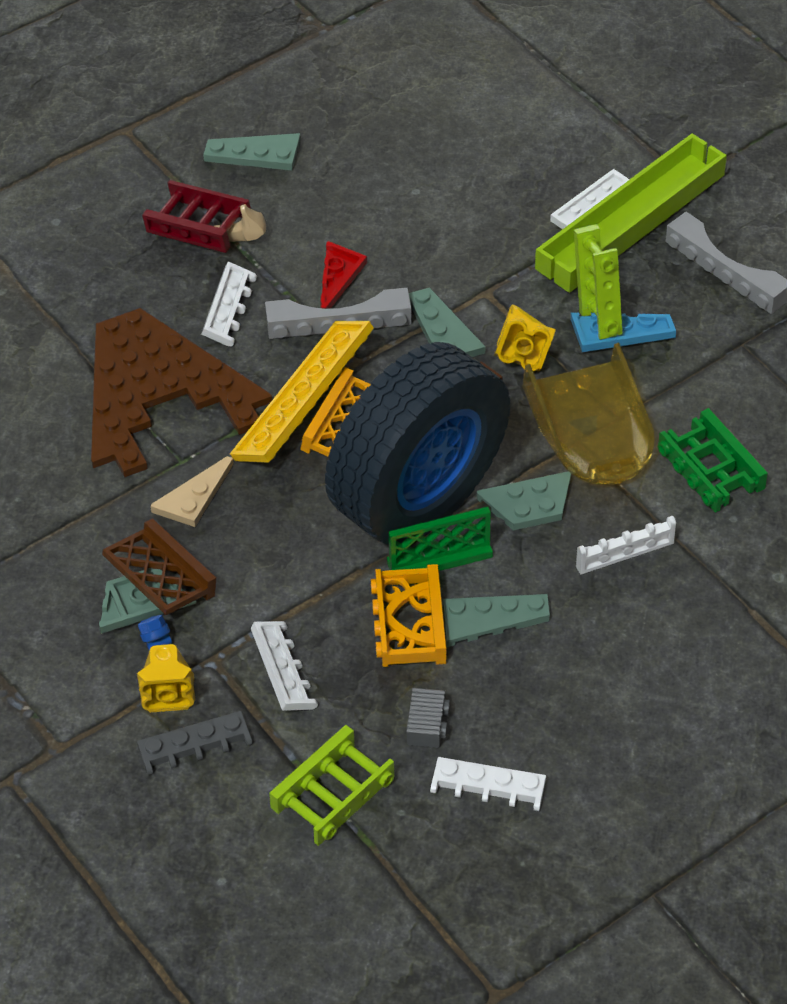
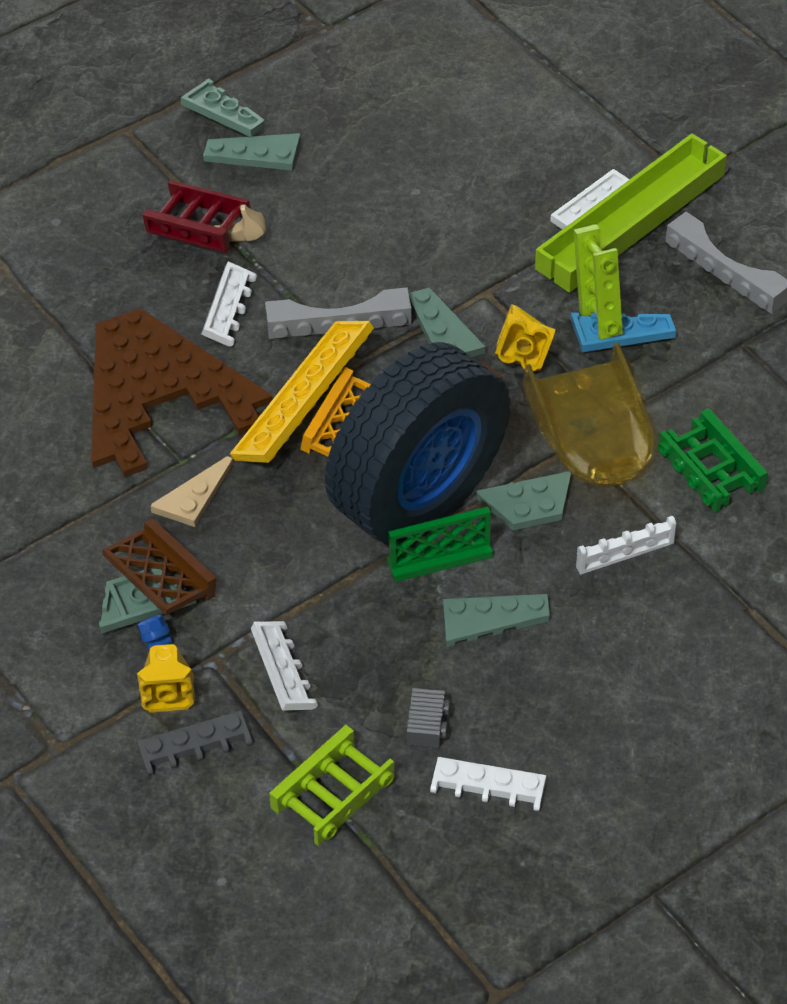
red wing [321,241,367,309] -> none
light orange fence [371,564,446,667] -> none
none -> sand green wing [181,78,265,137]

